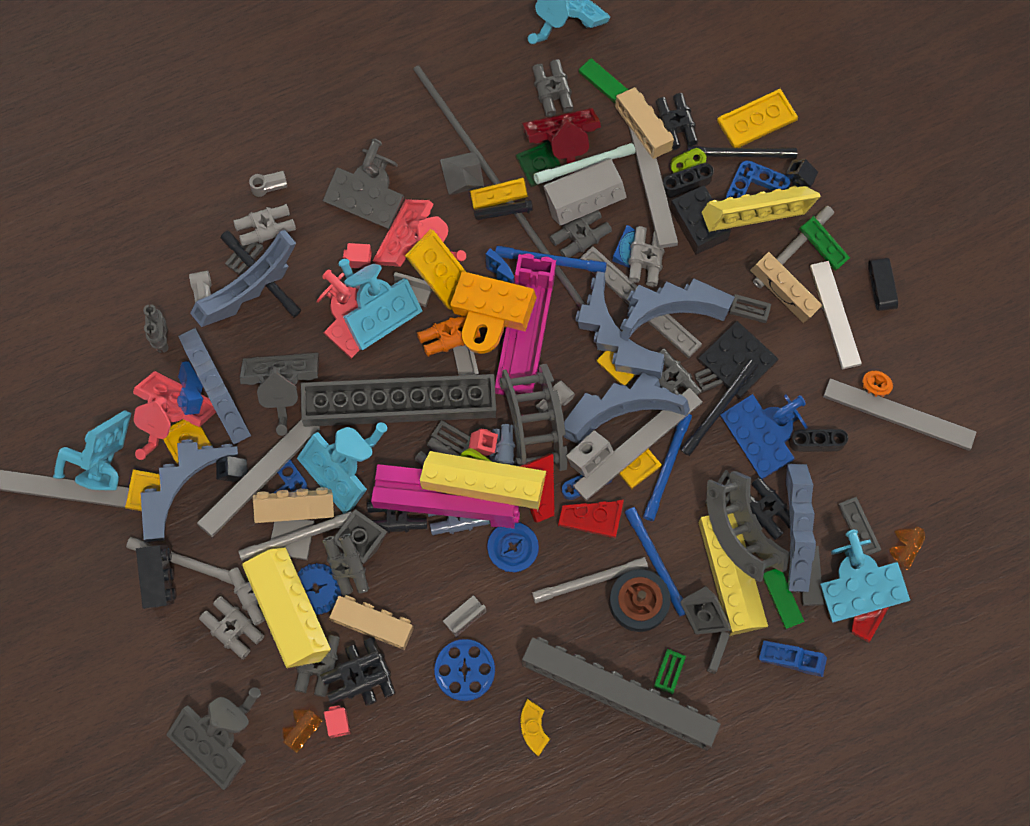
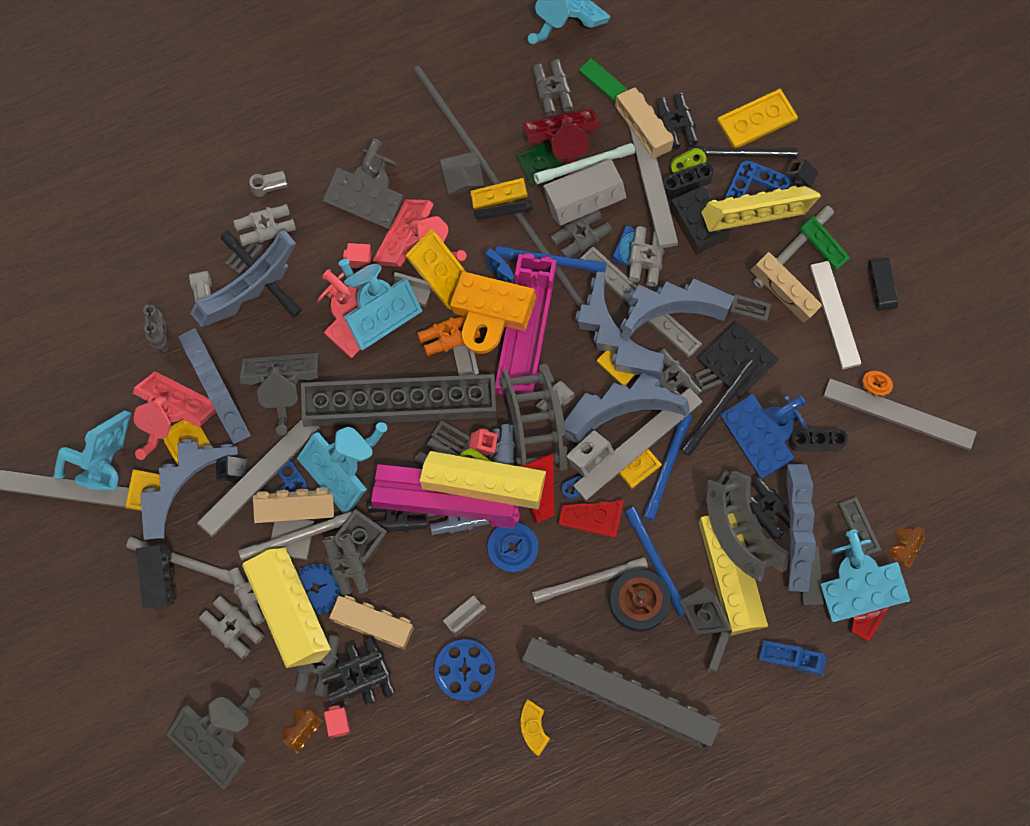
blue slope [177,362,203,415] -> none
green tile [654,649,686,695] -> none
green tile [763,569,805,630] -> none

